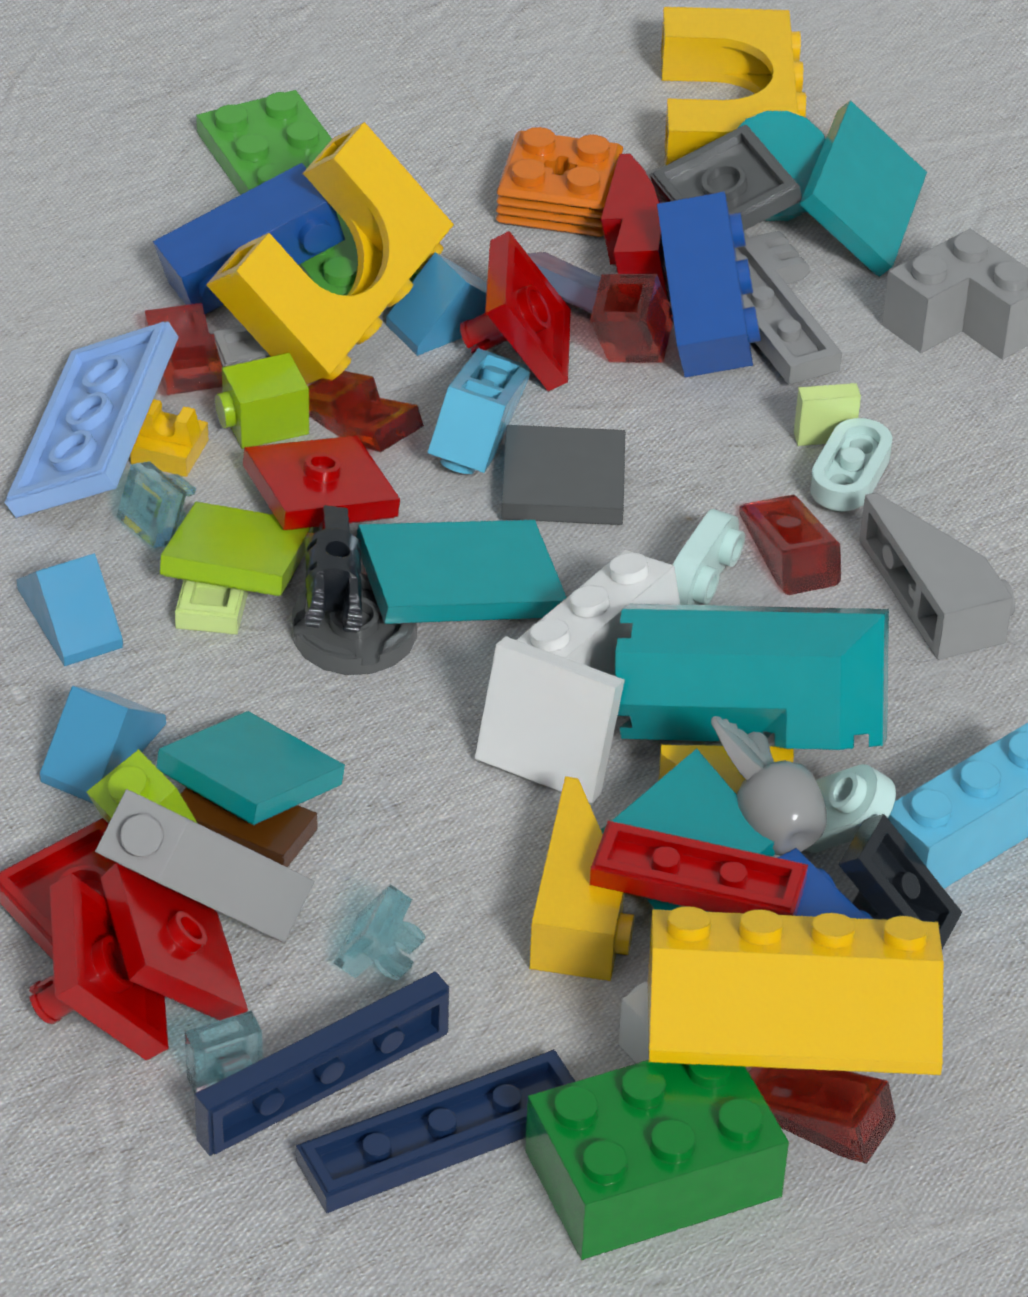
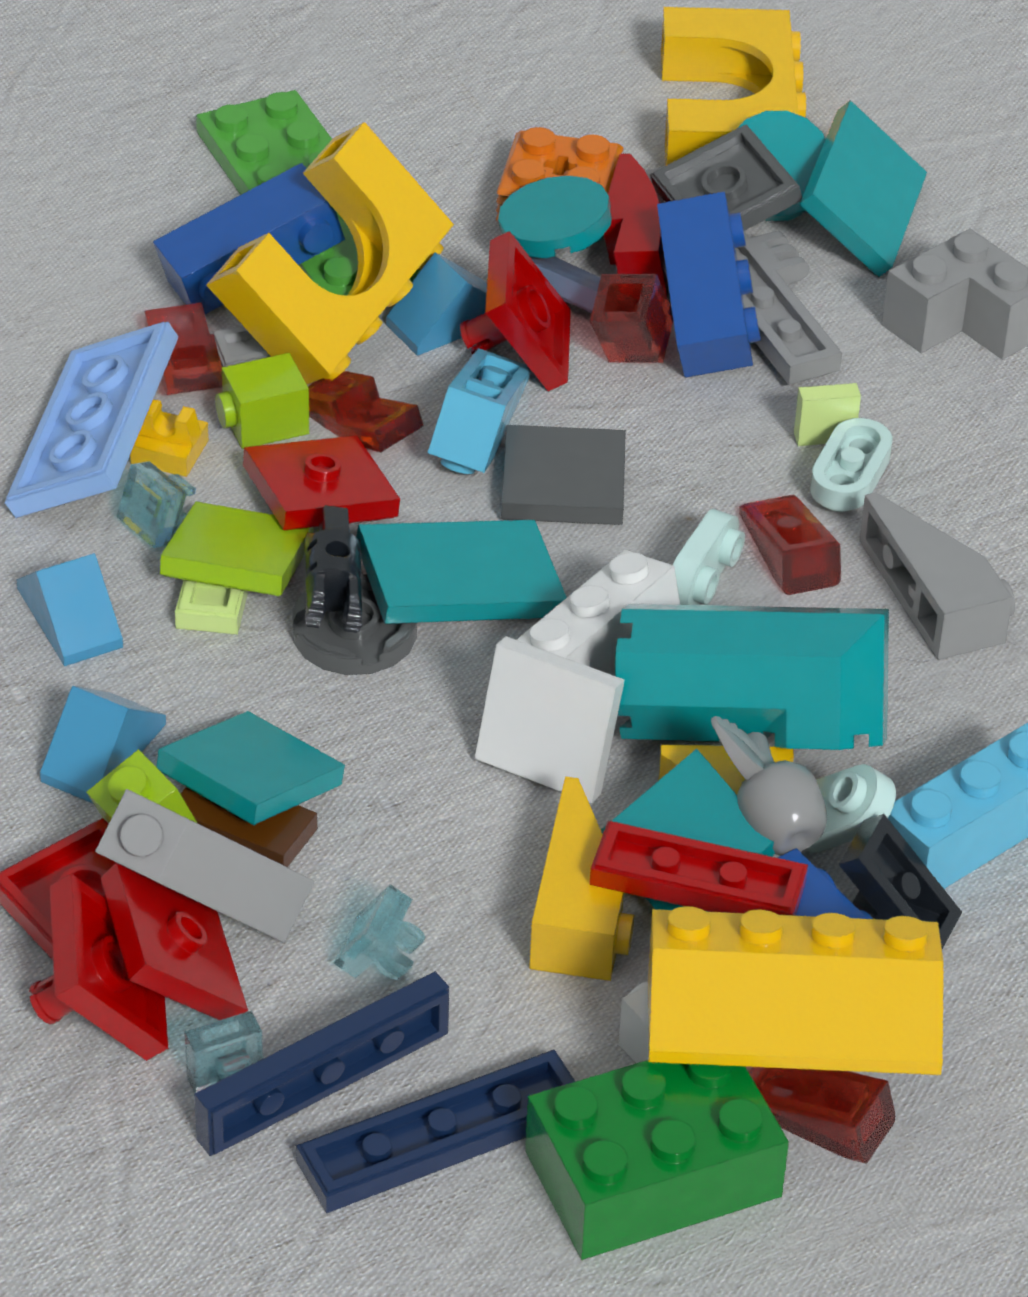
none -> teal tile [498,175,612,259]

